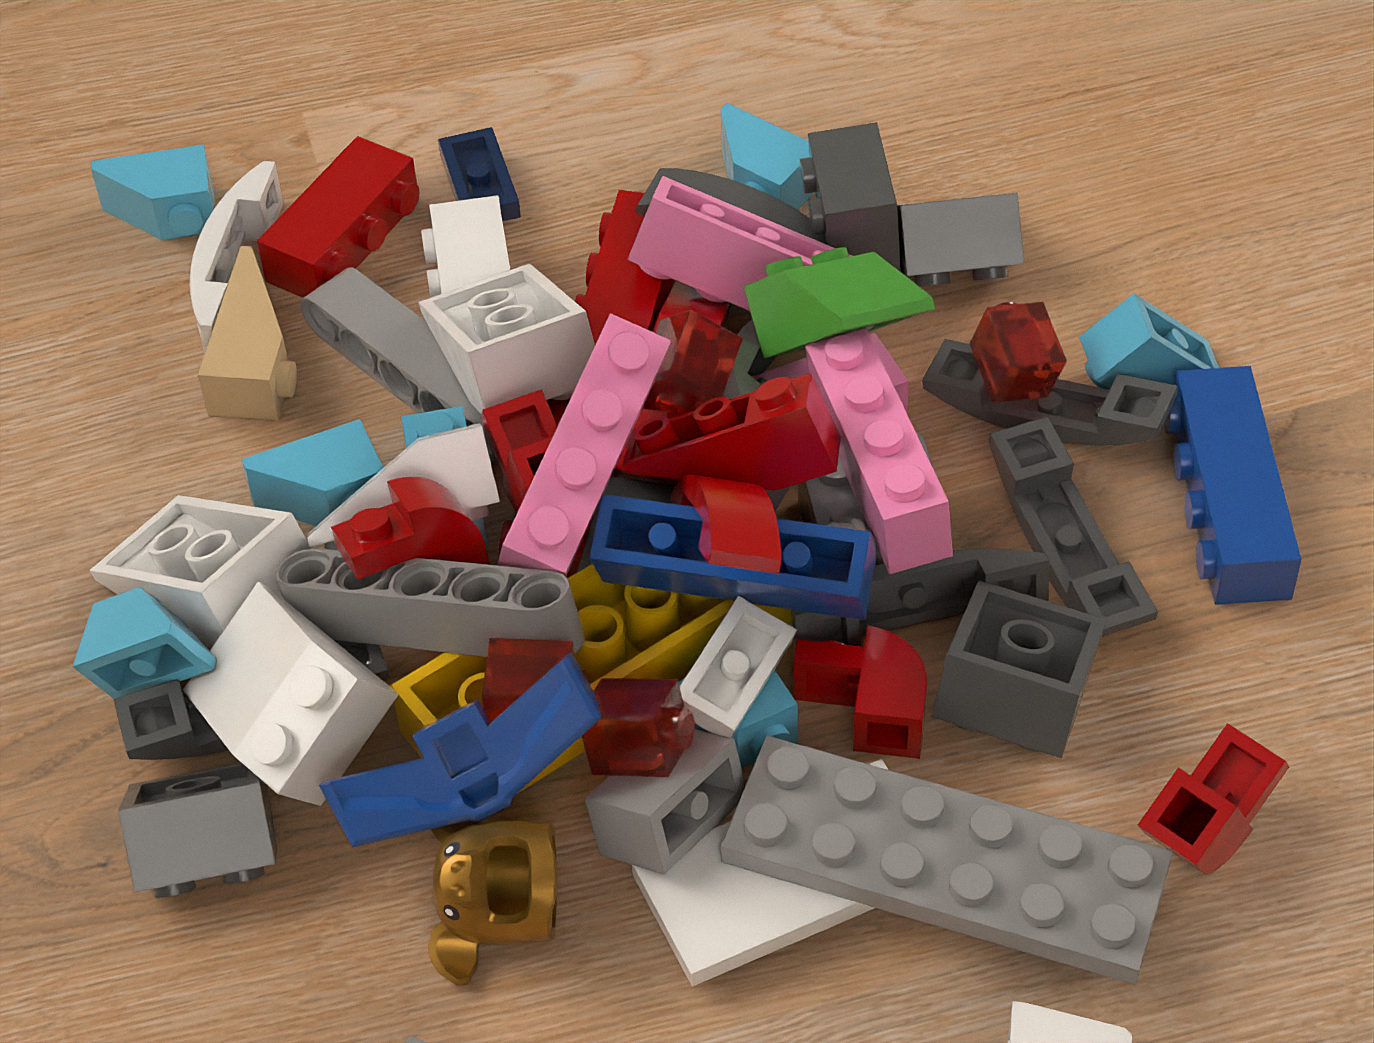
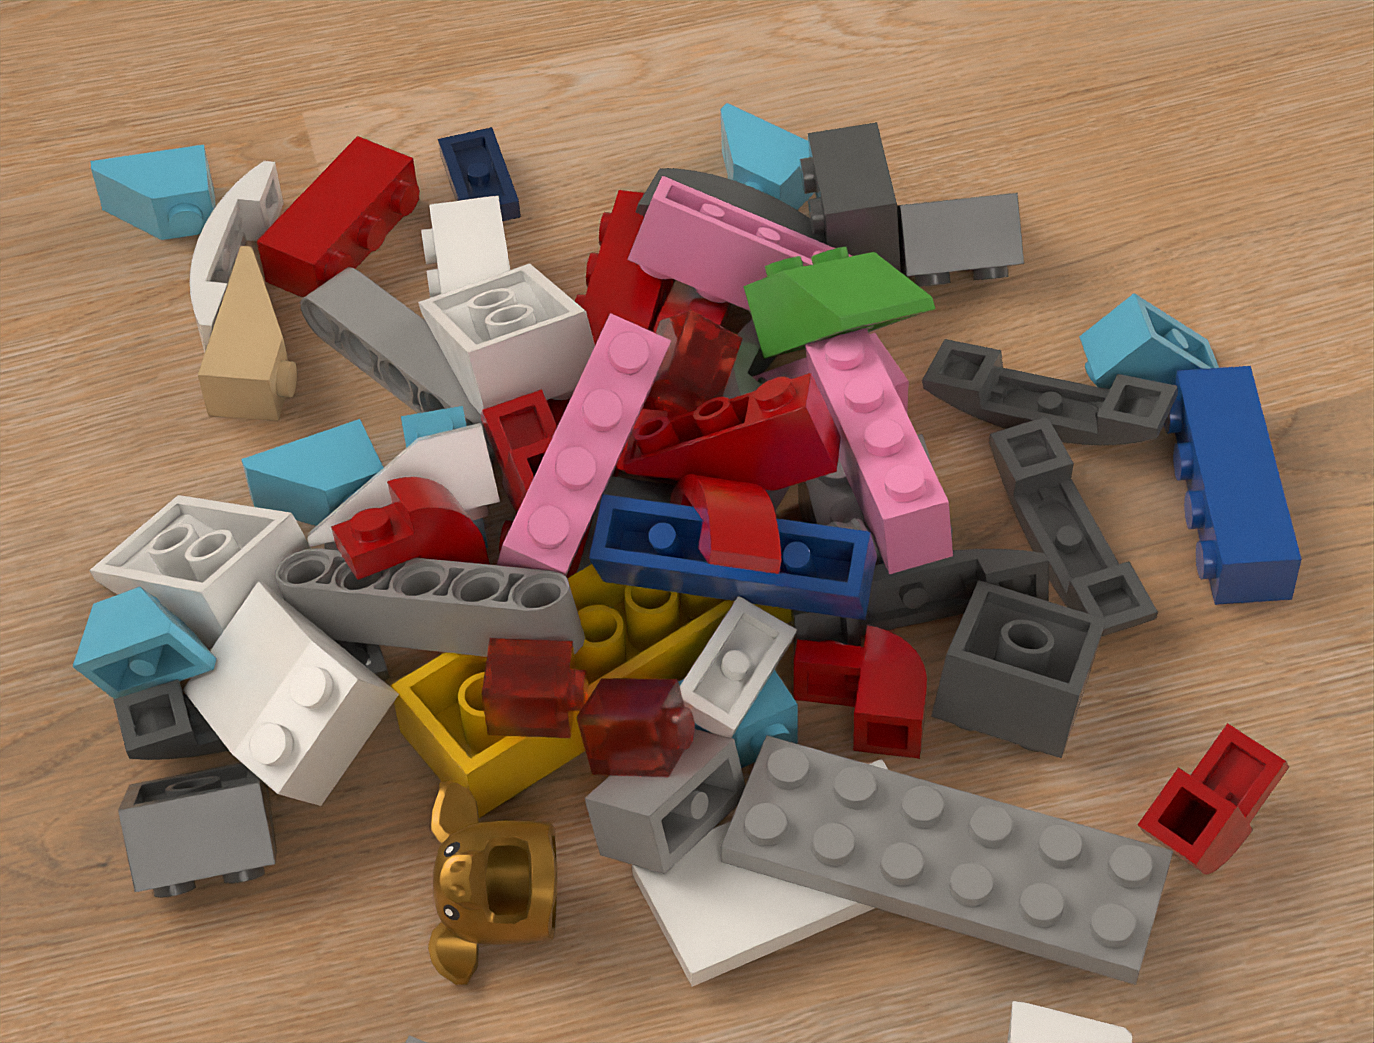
blue plate [319,652,602,848] -> none
clear red brick [969,302,1067,403] -> none

